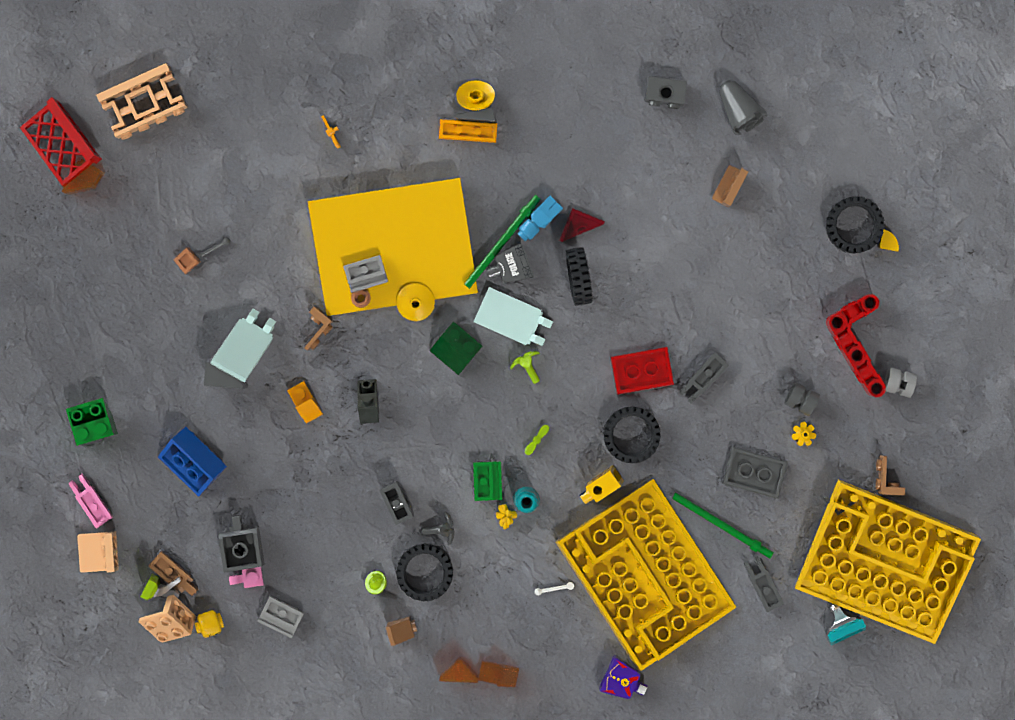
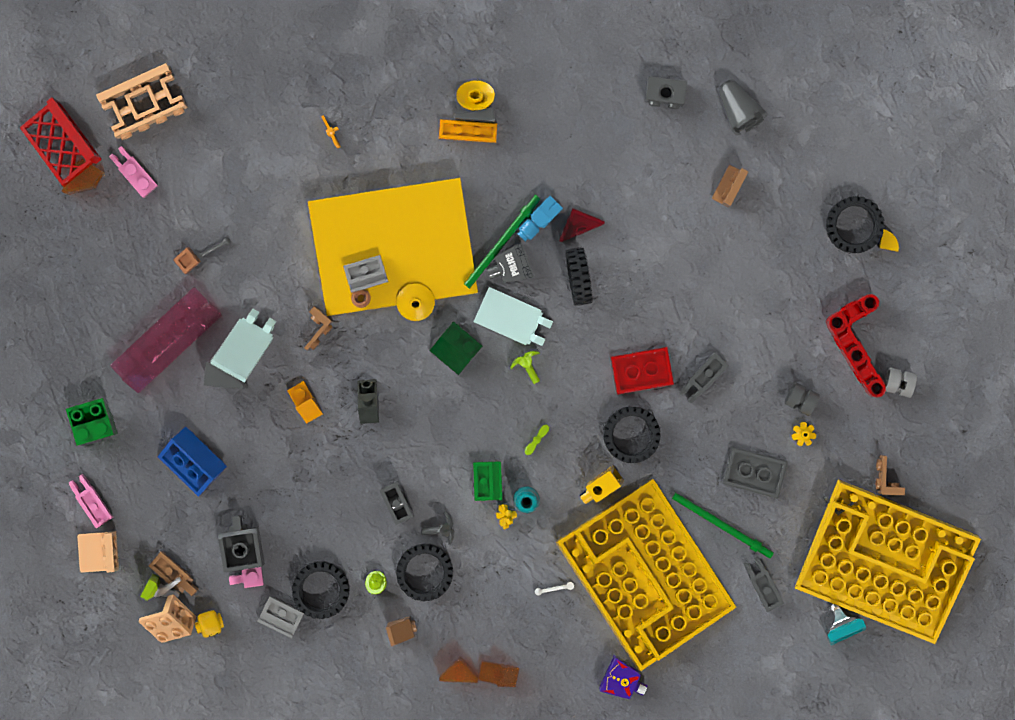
none -> bright pink hinge [109,146,158,198]
none -> clear pink slope [110,287,222,393]
none -> black tyre [292,561,350,619]

